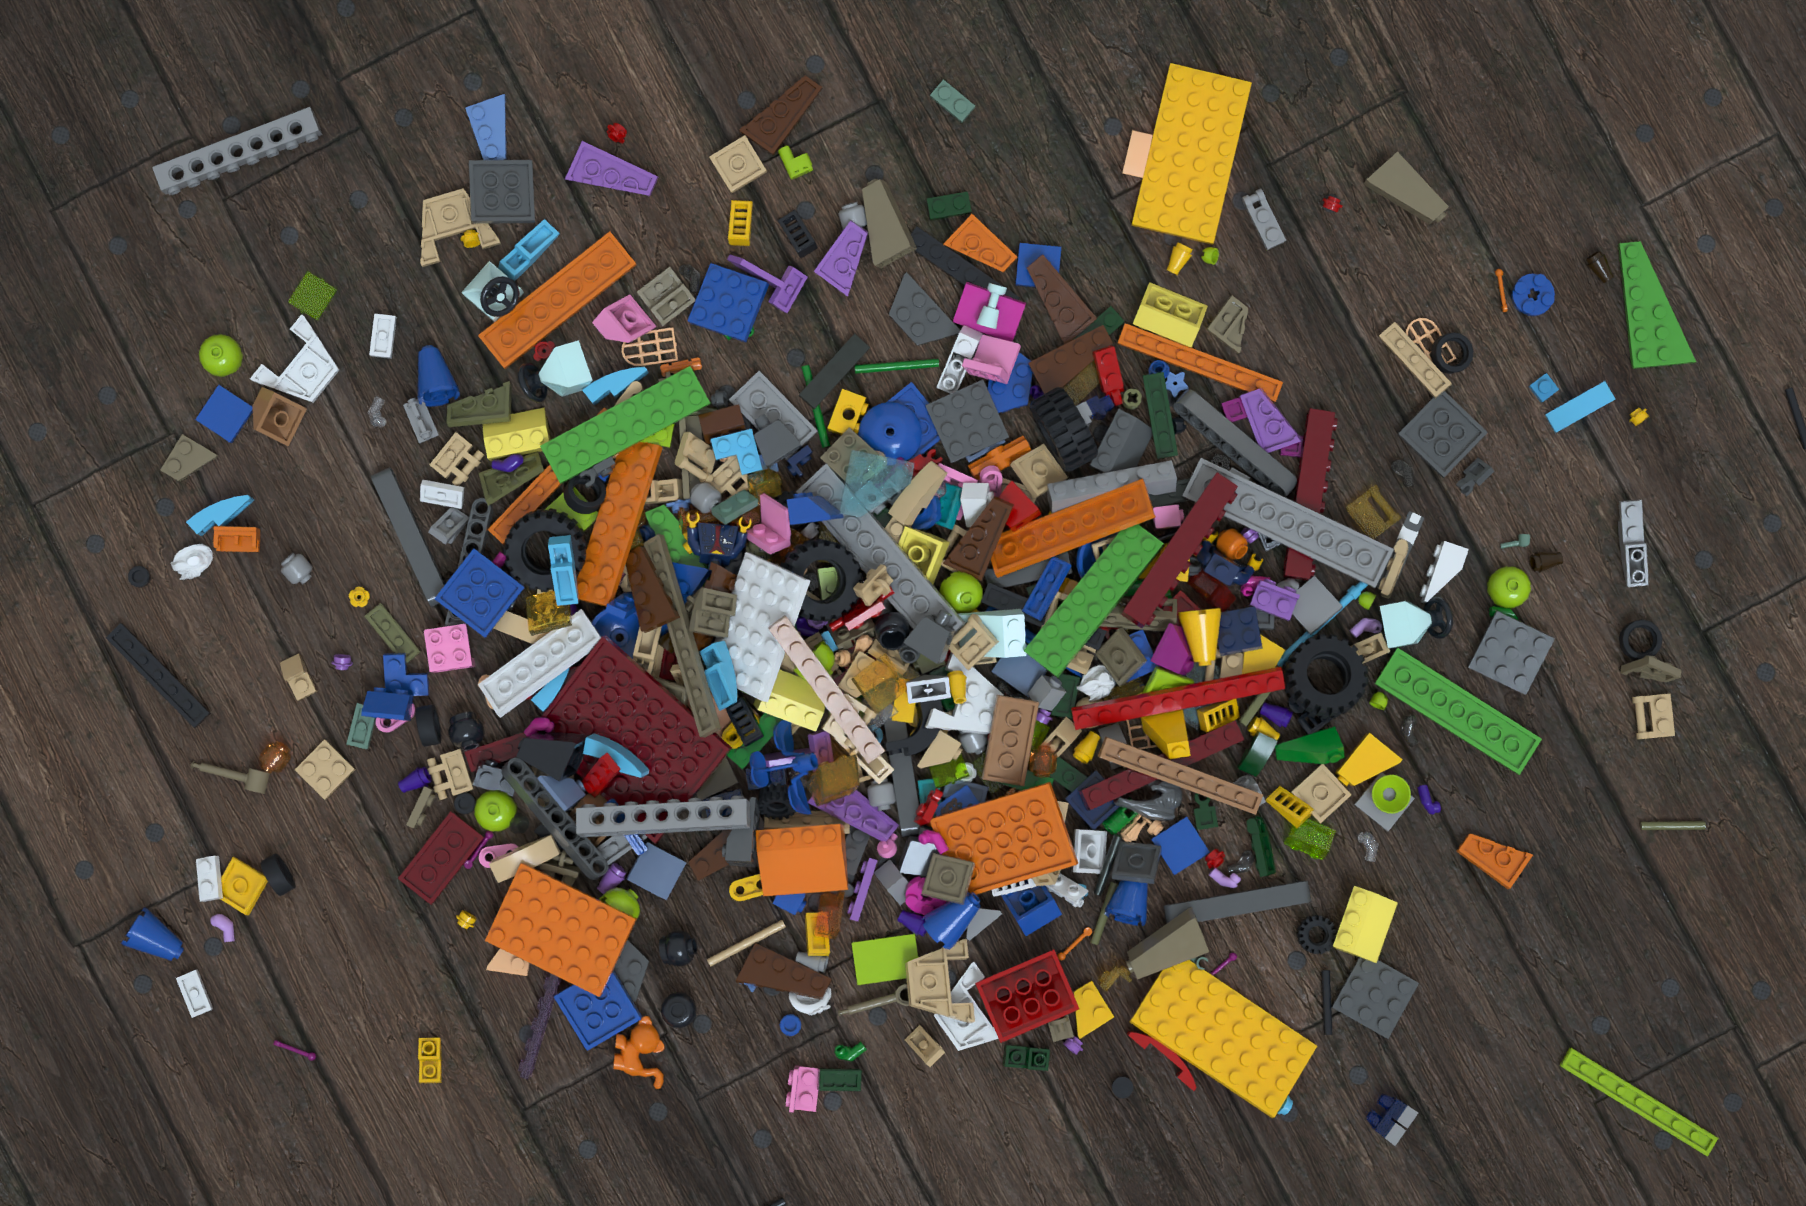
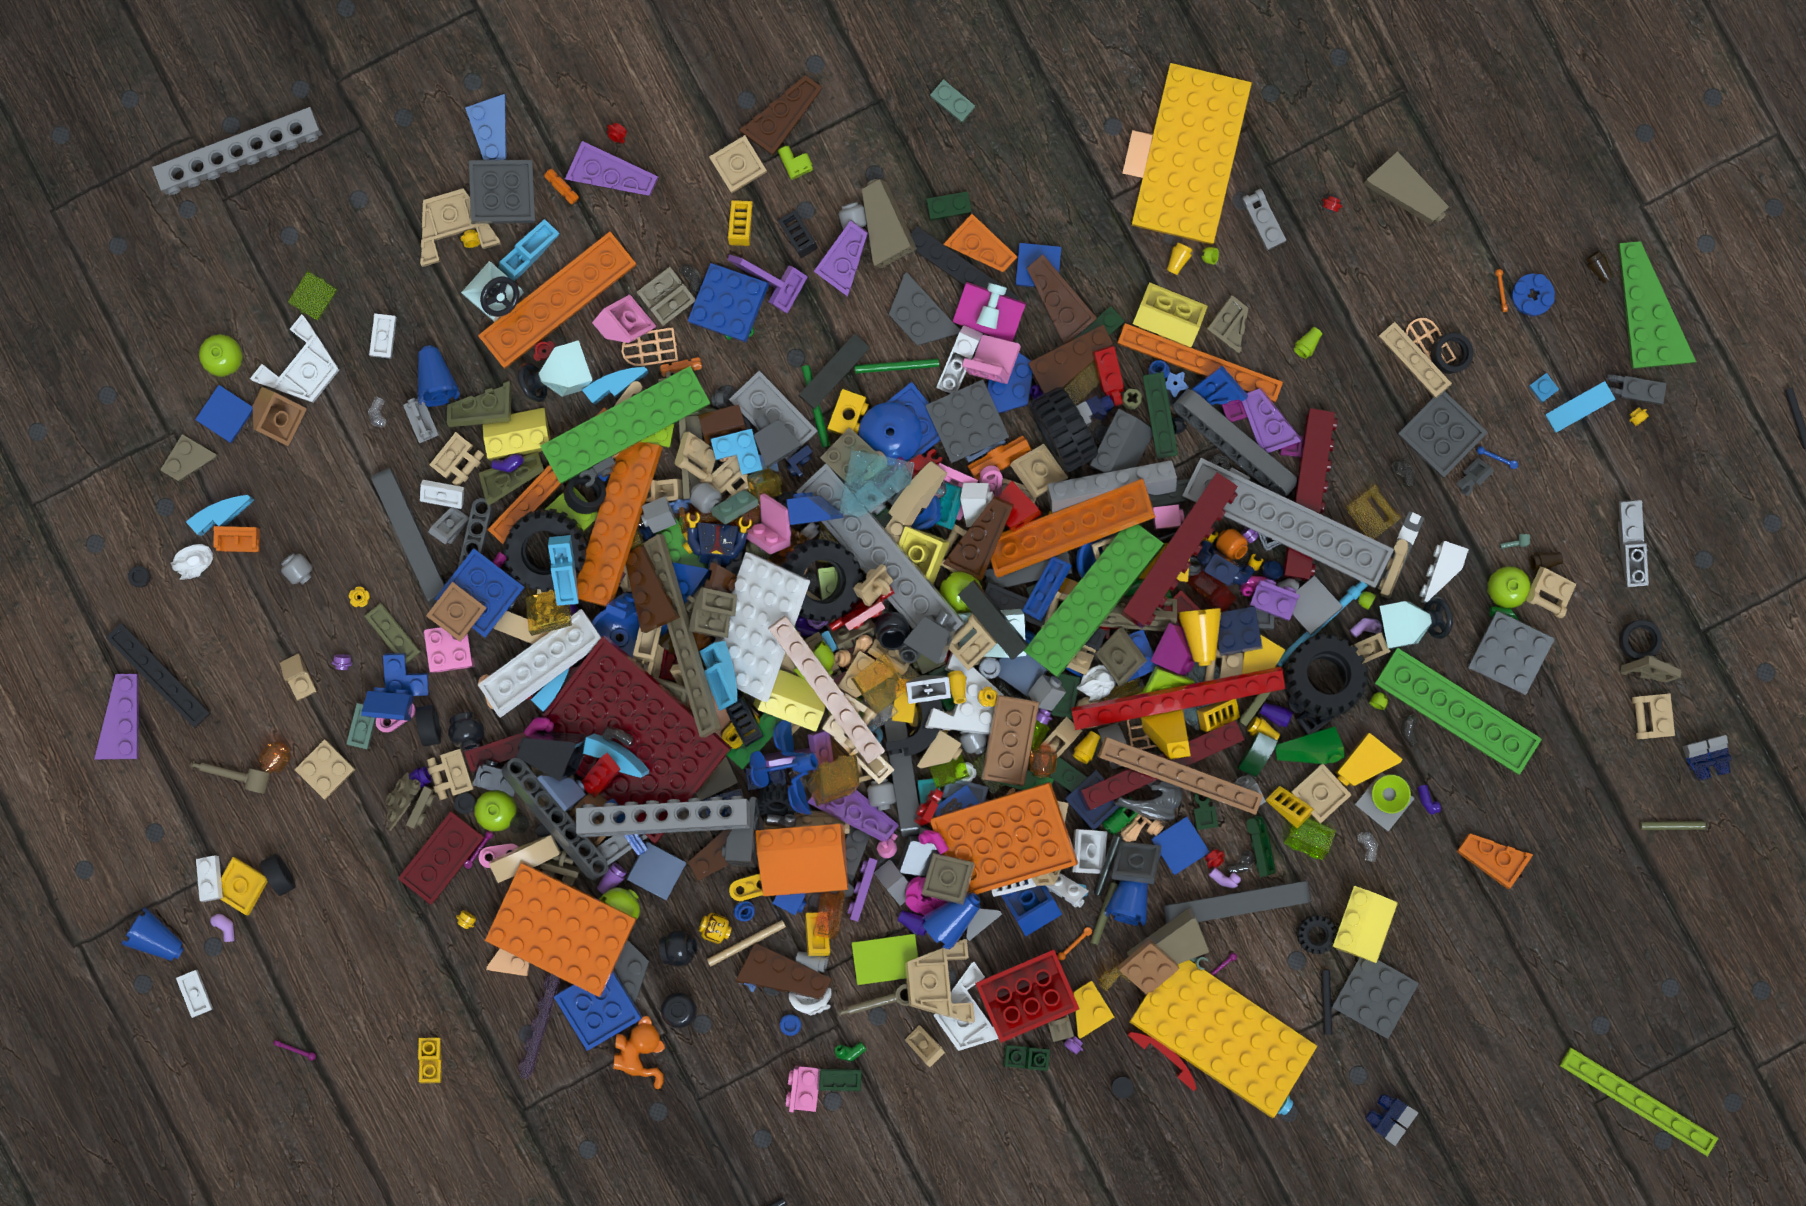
none -> medium lavender wing [94,674,139,760]
none -> dark tan hinge [386,772,421,831]
none -> medium nougat plate [426,582,487,642]
none -> orange axle [544,169,579,204]
none -> clear smoke arm [602,726,634,746]
none -> light grey brick [641,496,677,534]
none -> yellow head [698,913,732,944]
none -> blue plate [733,900,755,921]
none -> flat silver arm [766,814,796,828]
none -> pearl dark grey tile [958,580,1029,660]
none -> yellow plate [978,686,998,707]
none -> tile [979,657,1001,679]
none -> medium nougat plate [1118,939,1179,995]
none -> blue wing [1191,366,1248,406]
none -> dark blue plate [1263,561,1284,581]
none -> lime cone [1294,327,1322,359]
none -> blue hinge [1477,446,1518,469]
none -> tan plate [1526,567,1576,618]
none -> dark grey hinge [1607,375,1667,405]
none -> hips [1682,735,1732,781]

